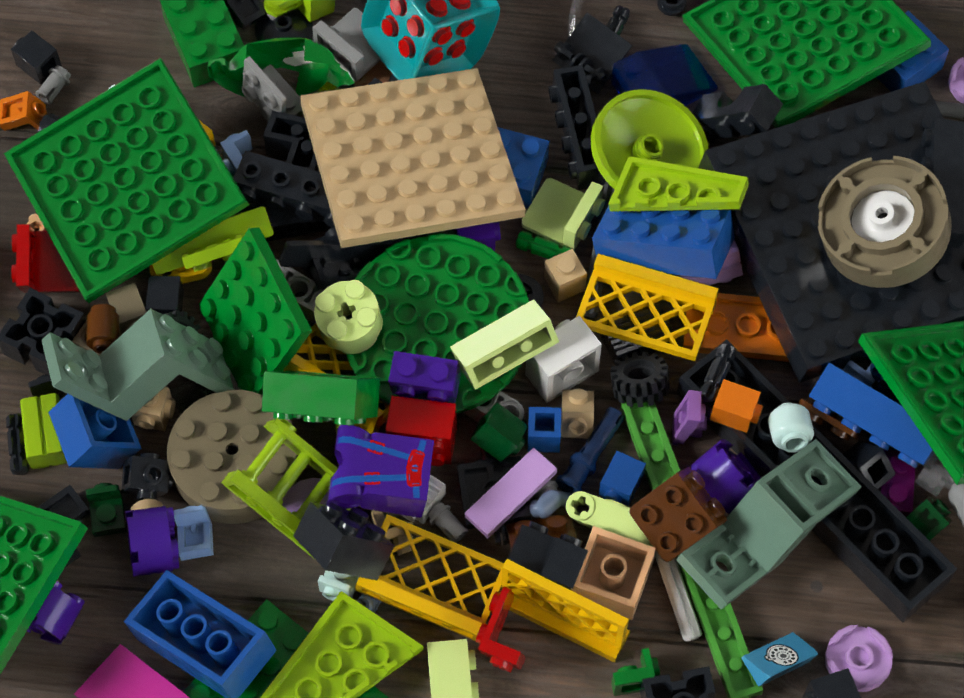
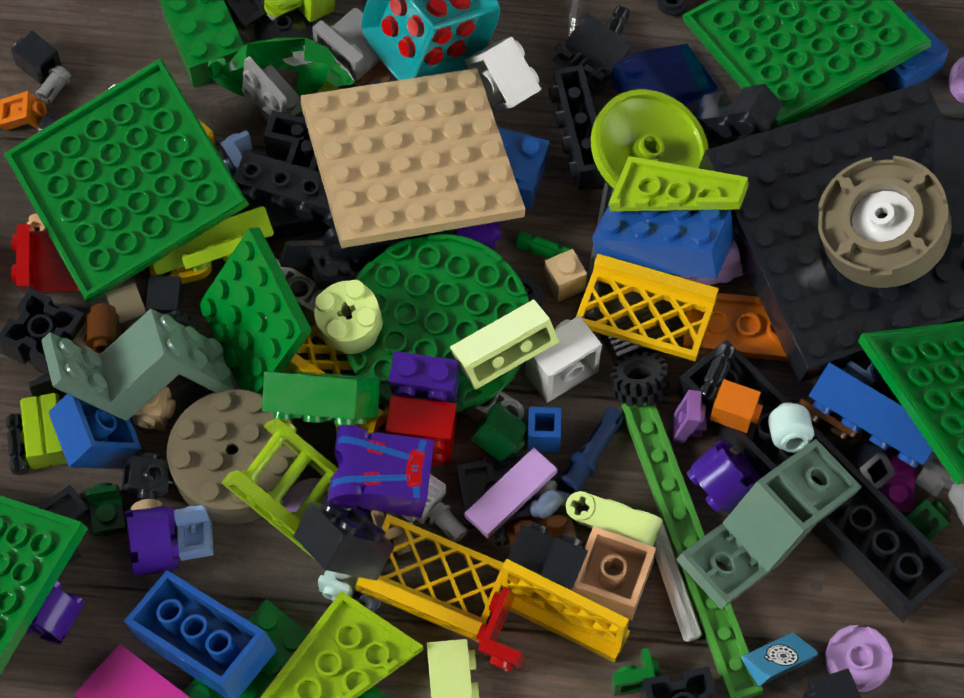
yellowish green bracket [522,178,605,250] -> none
tan bracket [561,389,594,439] -> none
blue brick [599,451,646,506] -> none
reddish brown bracket [629,467,728,562] -> none
none -> white brick [464,37,541,112]

